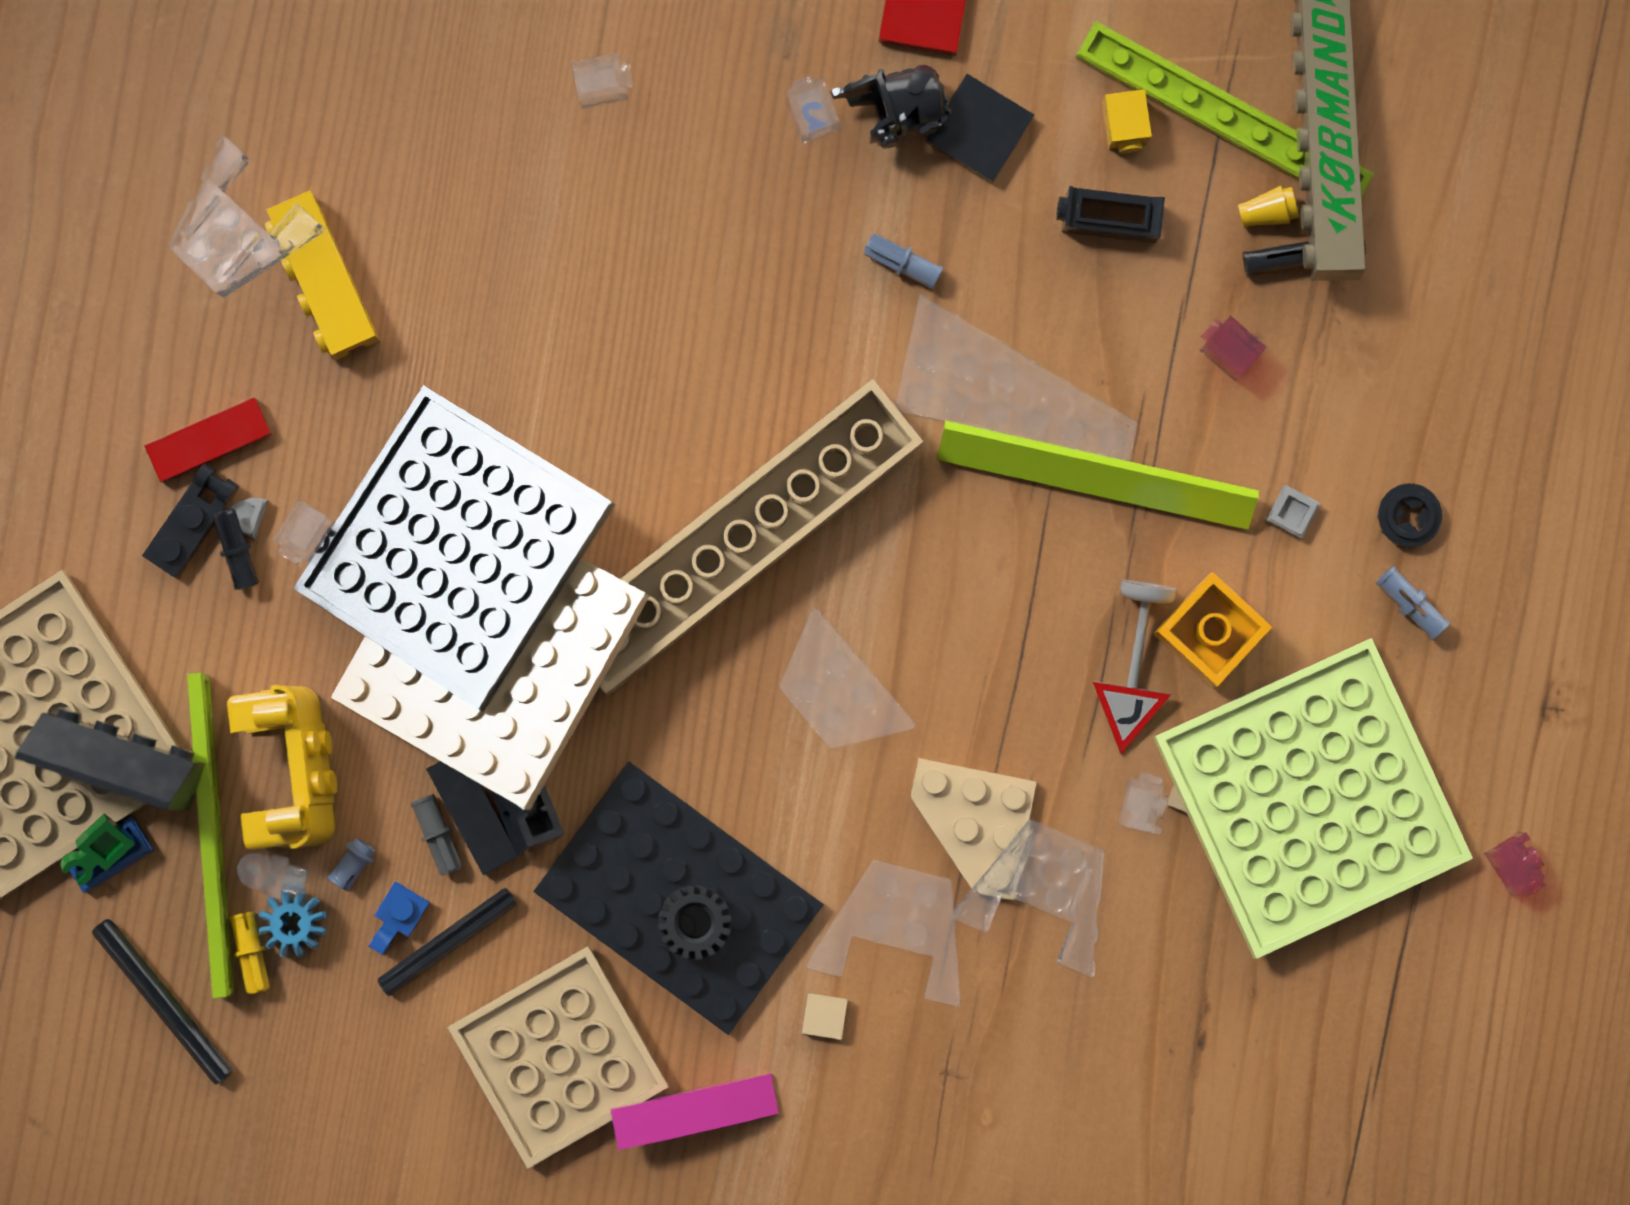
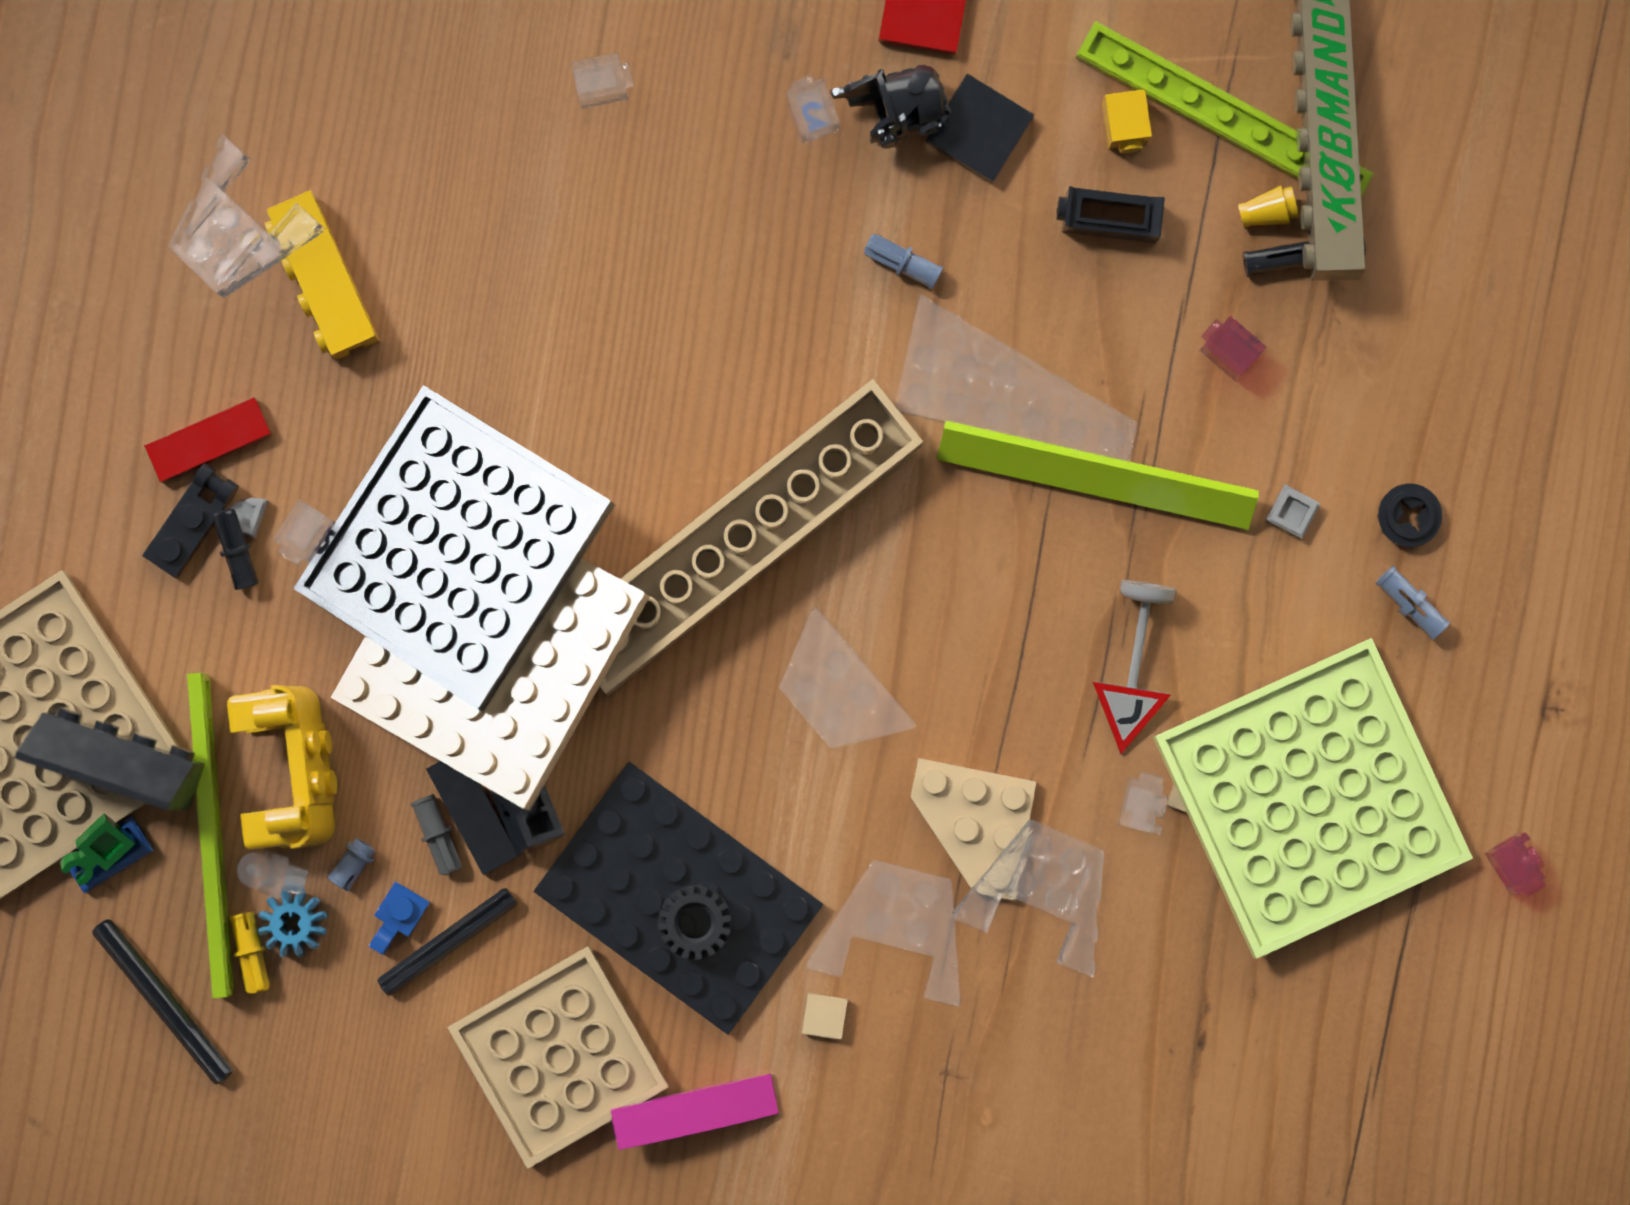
light orange brick [1153,572,1272,688] -> none

